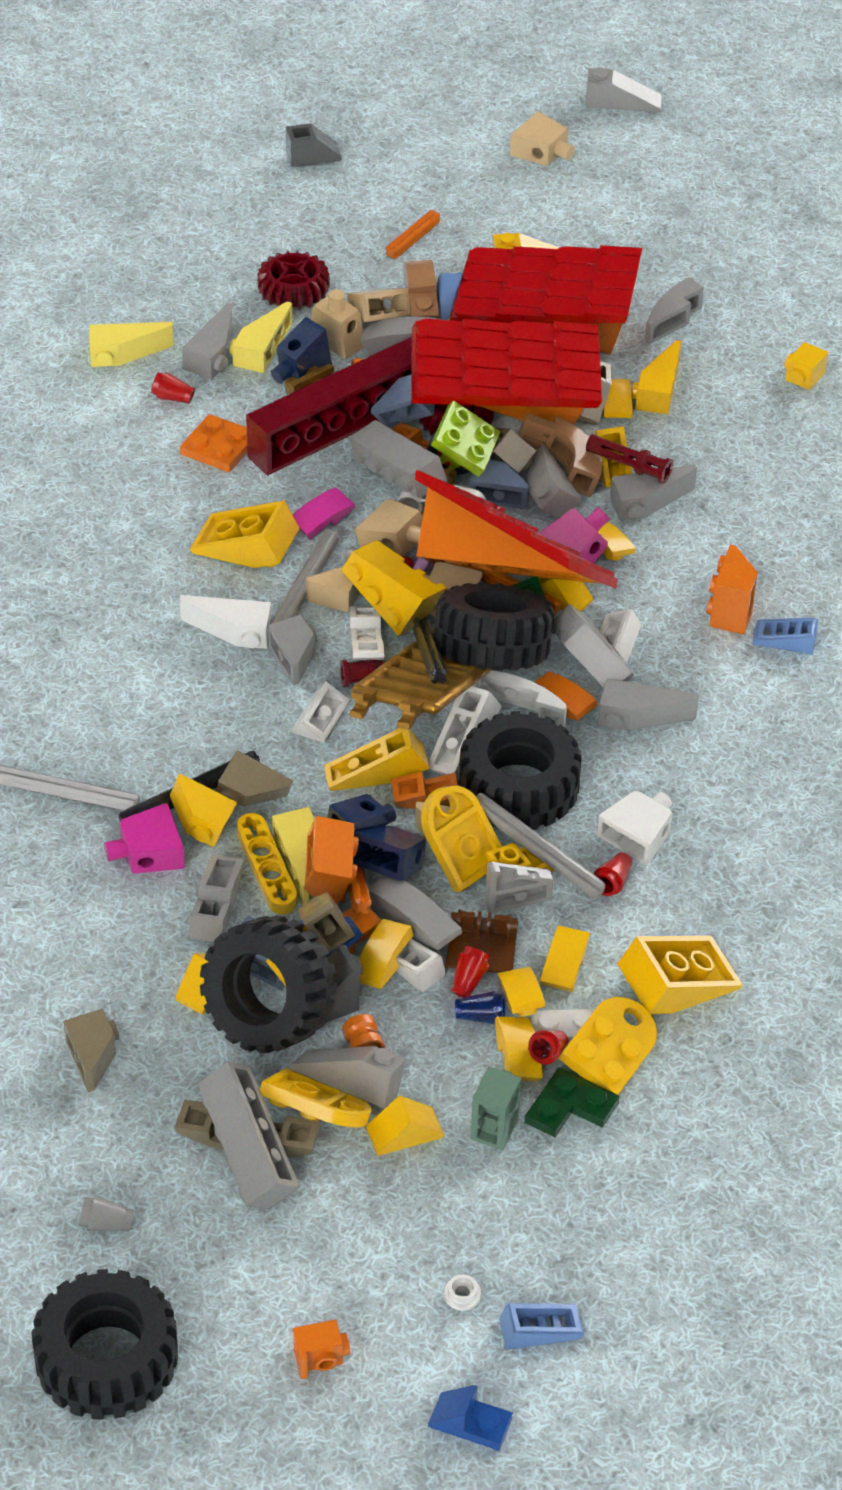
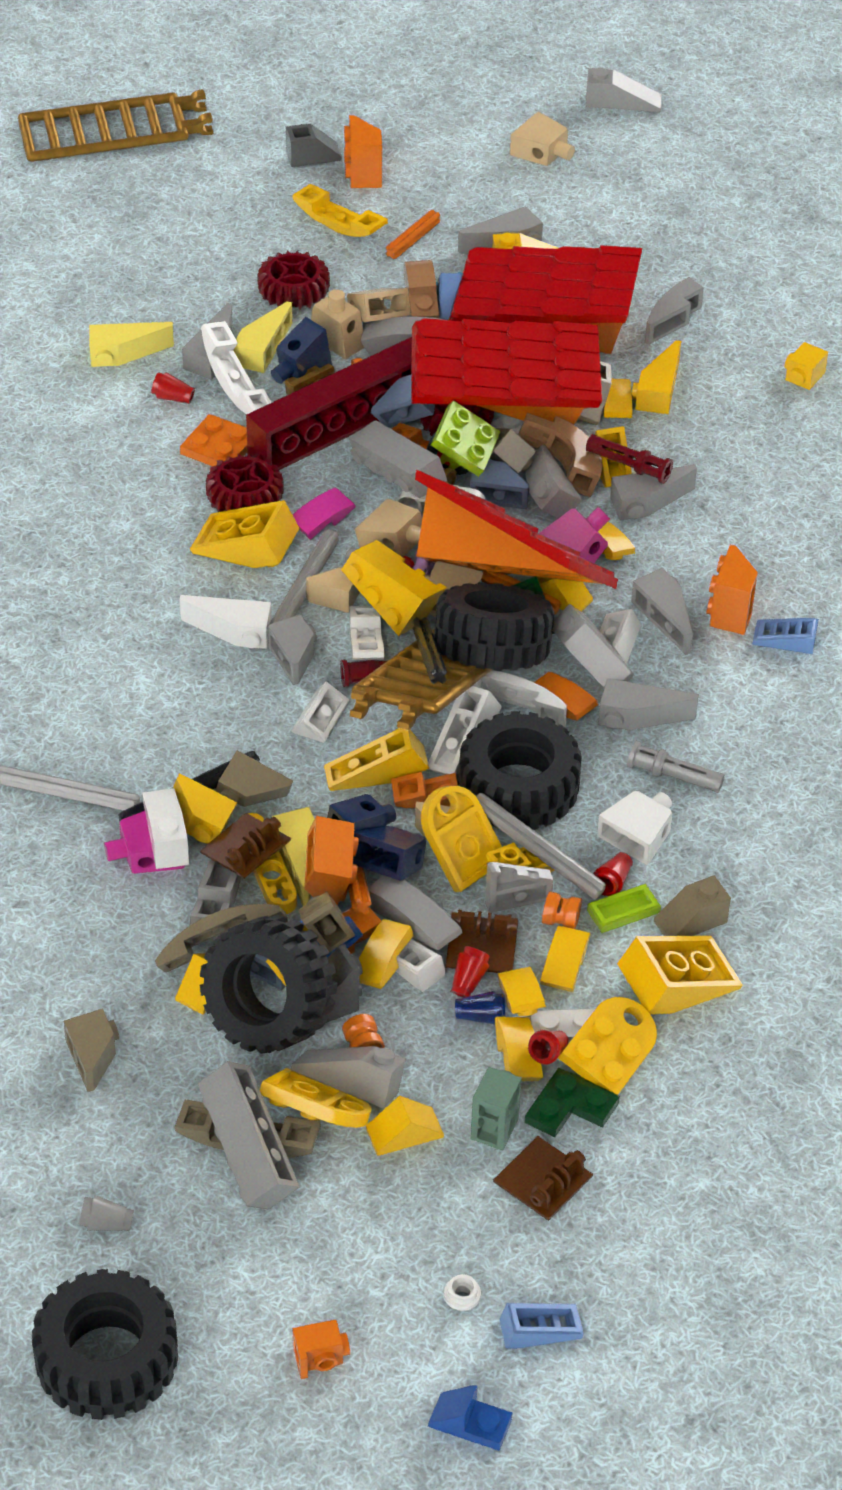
none -> pearl gold bar [18,89,213,162]
none -> white slope [142,788,189,869]
none -> dark tan slope [155,904,288,973]
none -> reddish brown hinge [200,813,291,879]
none -> white slope [201,321,272,414]
none -> dark red gear [206,453,284,512]
none -> yellow slope [292,184,388,237]
none -> orange slope [344,115,382,188]
none -> light grey slope [458,206,543,254]
none -> reddish brown hinge [493,1136,593,1221]
none -> orange wheel [542,891,582,929]
none -> lime tile [587,883,661,933]
none -> light grey pin [627,740,725,793]
none -> light grey slope [631,568,693,655]
none -> dark tan slope [654,875,731,936]

